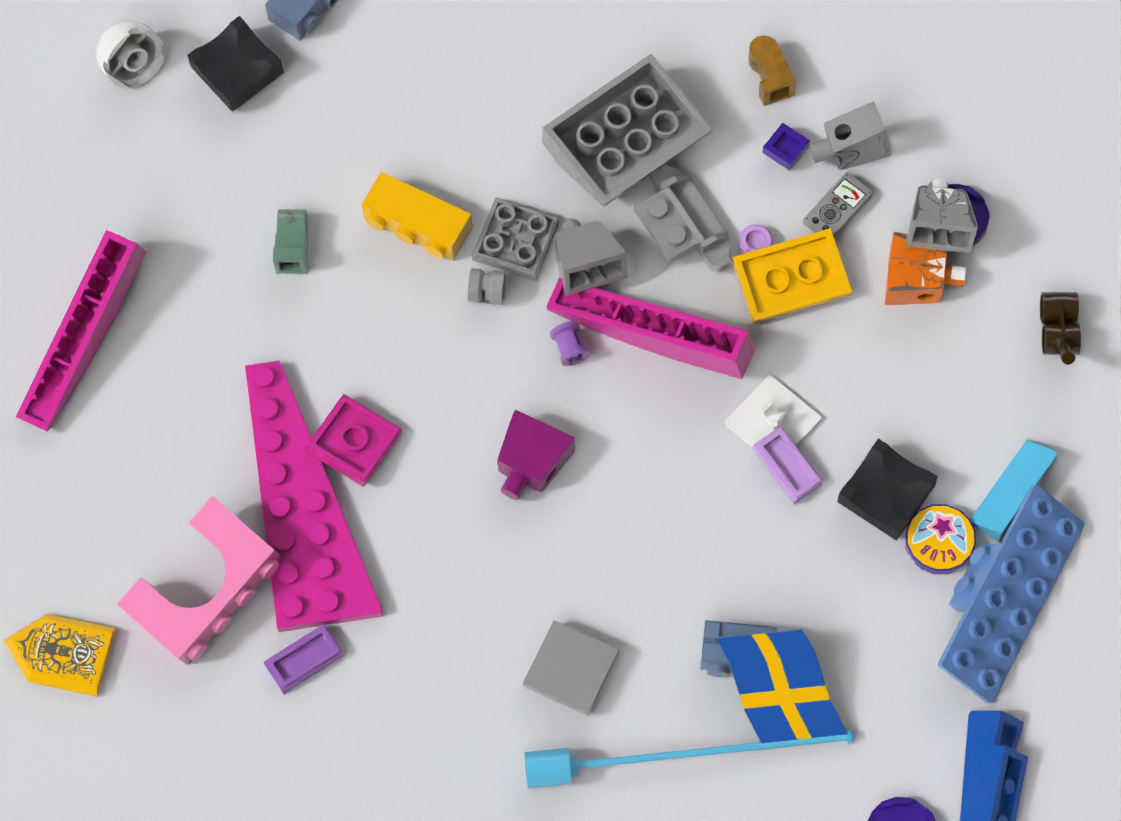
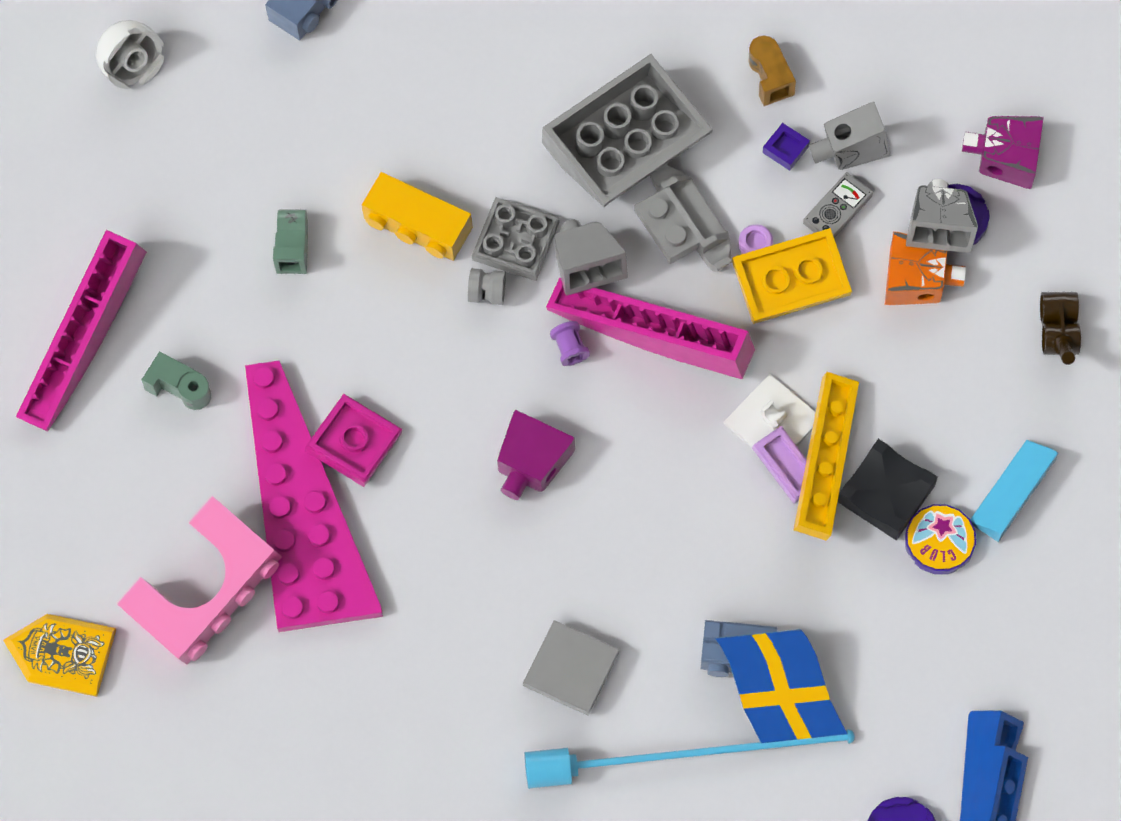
black brick [187,16,284,112] -> none
medium lavender tile [264,624,344,694] -> none
medium blue bracket [938,485,1085,703] -> none
none -> sand green leg [141,351,211,410]
none -> yellow plate [793,372,859,541]
none -> magenta torso [962,116,1044,189]

